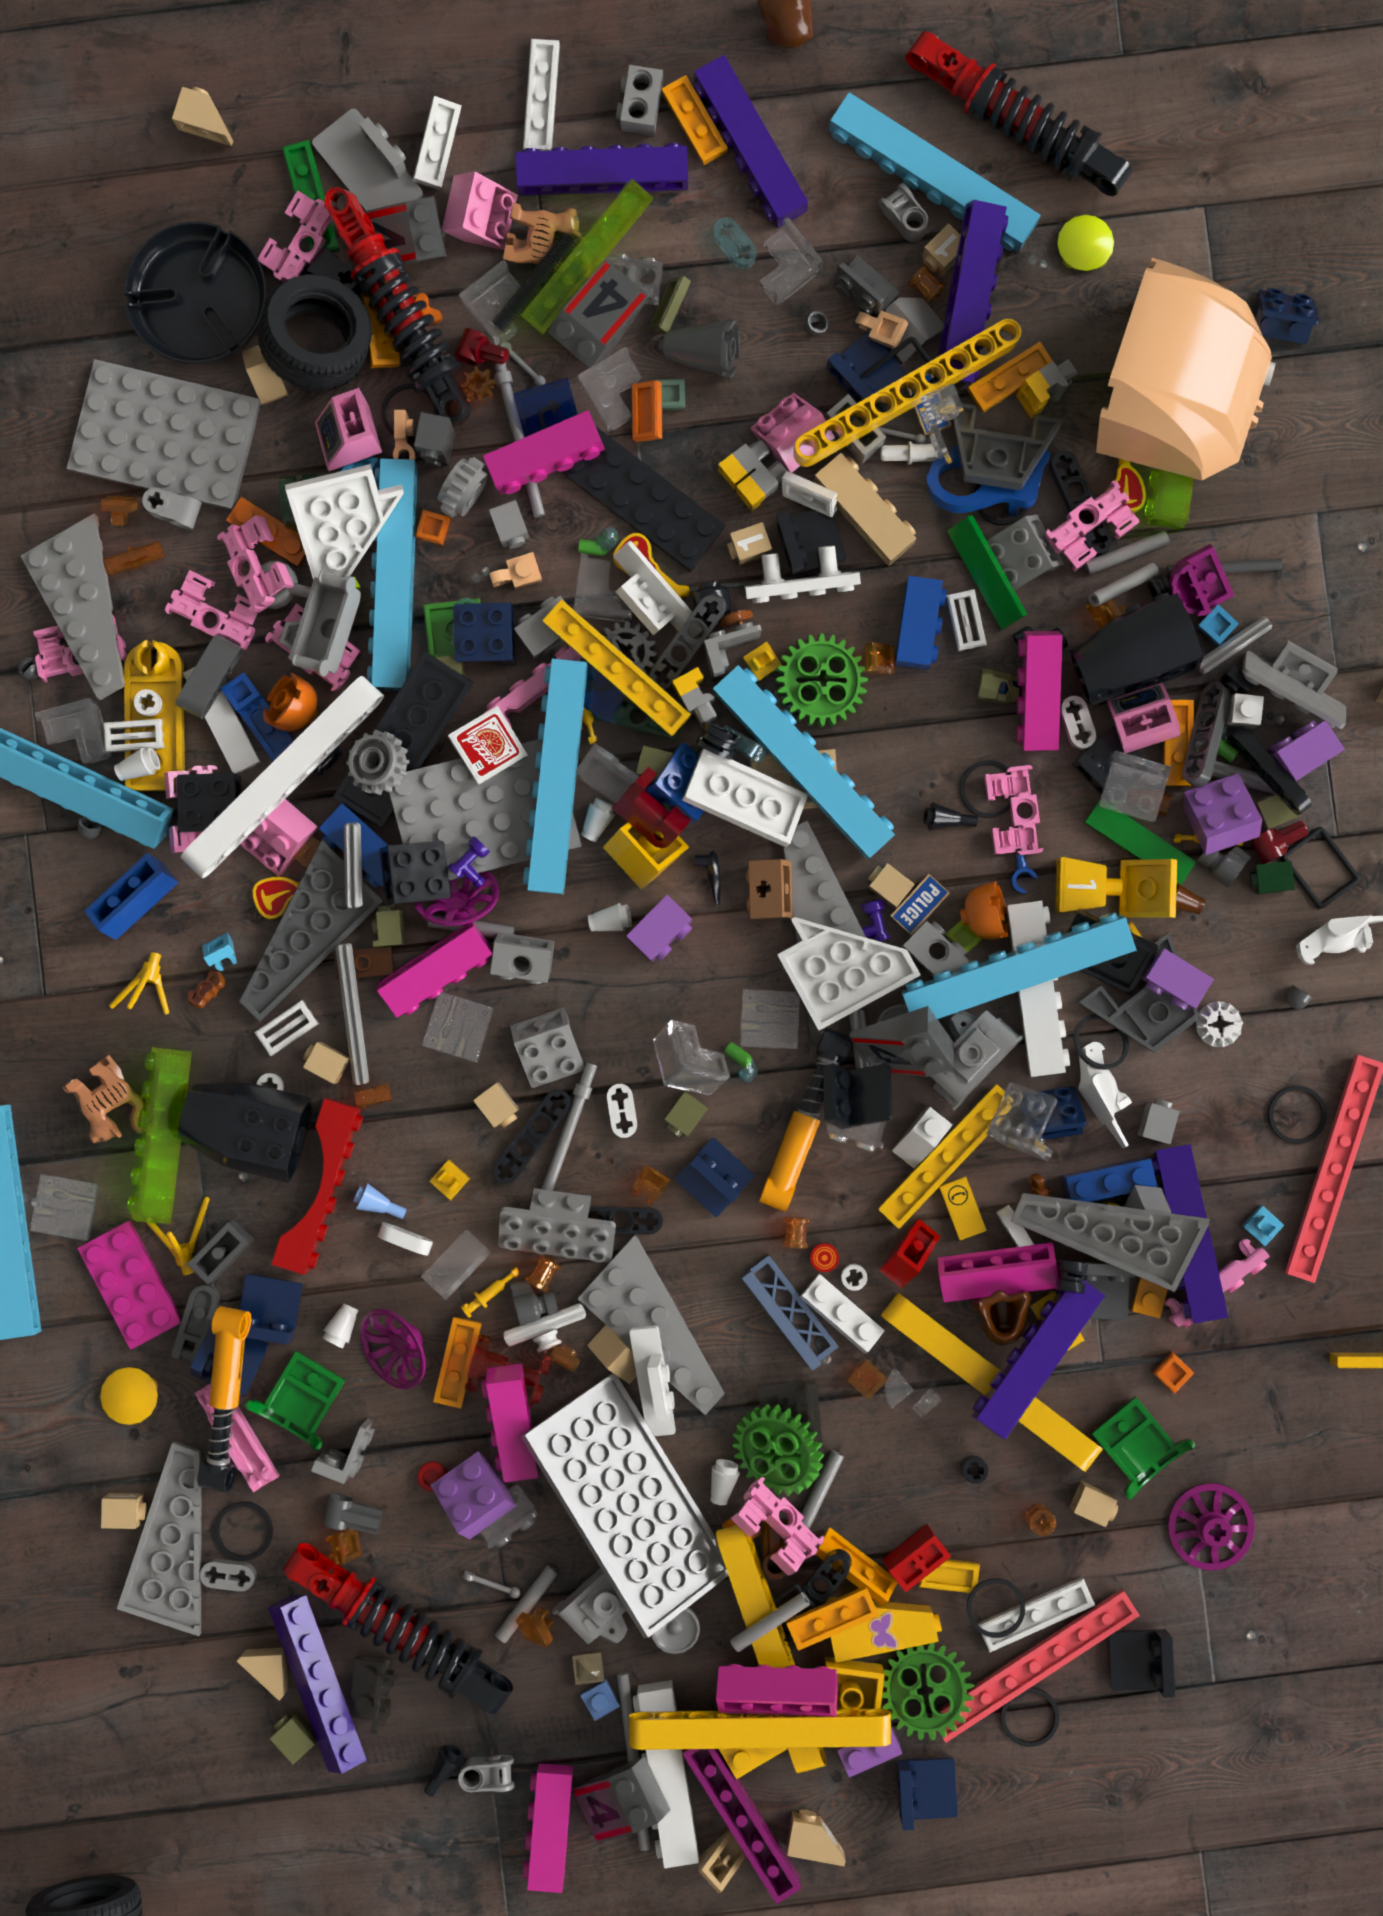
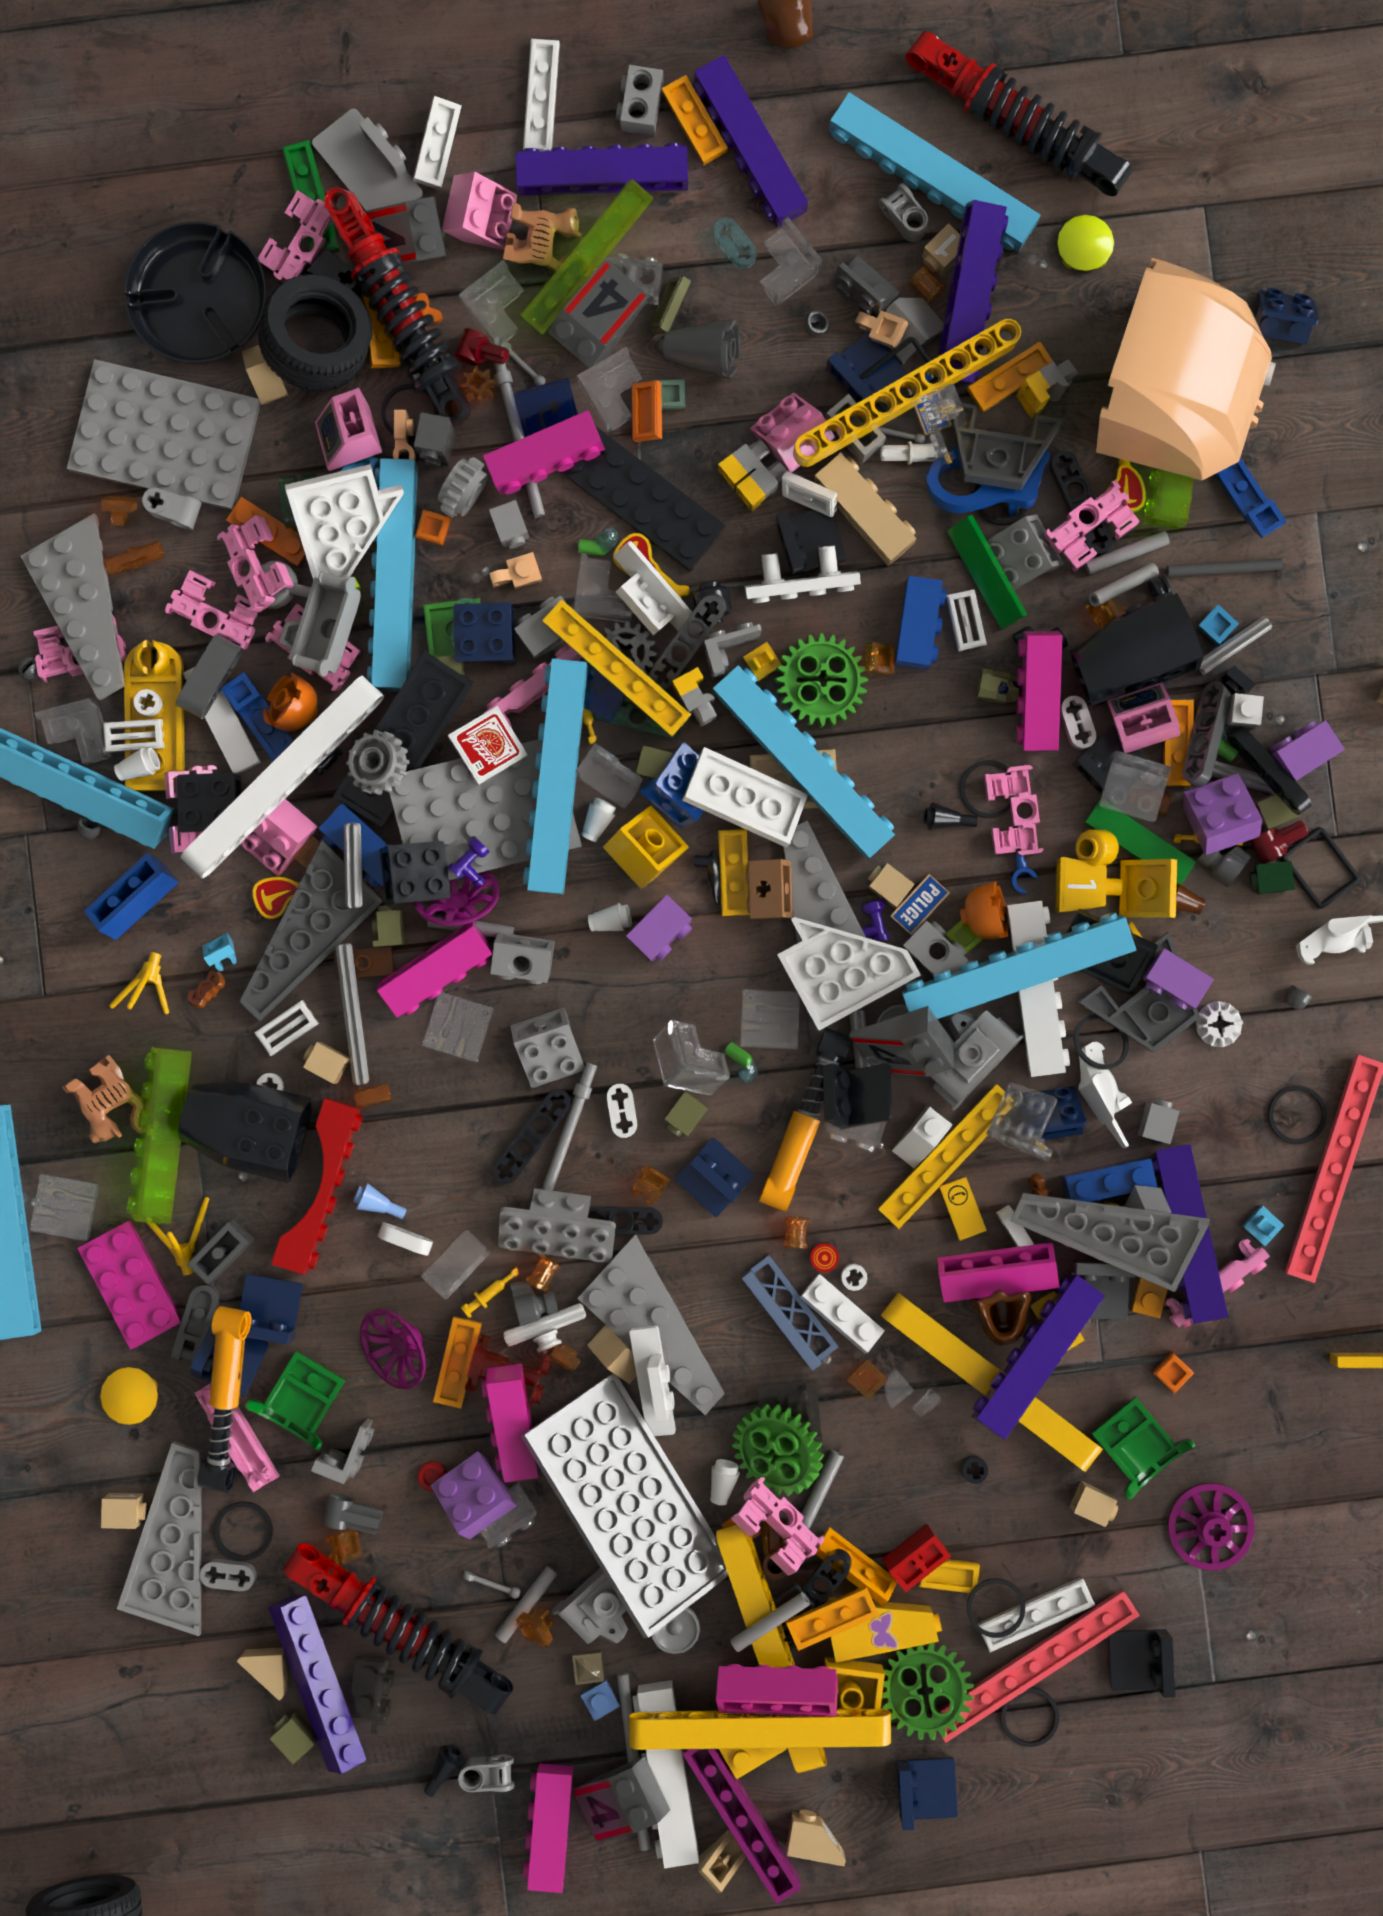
tan slope [172,87,233,146] -> none
white cone [322,1303,359,1348] -> none
yellow tile [429,1159,471,1200] -> none
tan brick [473,1082,520,1128] -> none
black axle [492,233,576,332] -> none
dark red piece [611,767,691,848] -> none
black wheel [695,721,742,760] -> none
dark orange piece [720,609,753,628] -> none
clear light blue beam [724,725,768,764] -> none
tan brick [727,522,772,566] -> none
medium lavender brick [837,1725,902,1778] -> none
red slope [879,1219,941,1289] -> none
clear orange bush [1026,1504,1056,1536] -> none
black wheel [1055,1260,1088,1294] -> none
magenta slope [1170,544,1235,616] -> none
light grey bracket [1242,640,1346,729] -> none
none -> yellow tile [718,829,750,916]
none -> yellow head [1076,830,1119,866]
none -> blue slope [1215,457,1287,538]

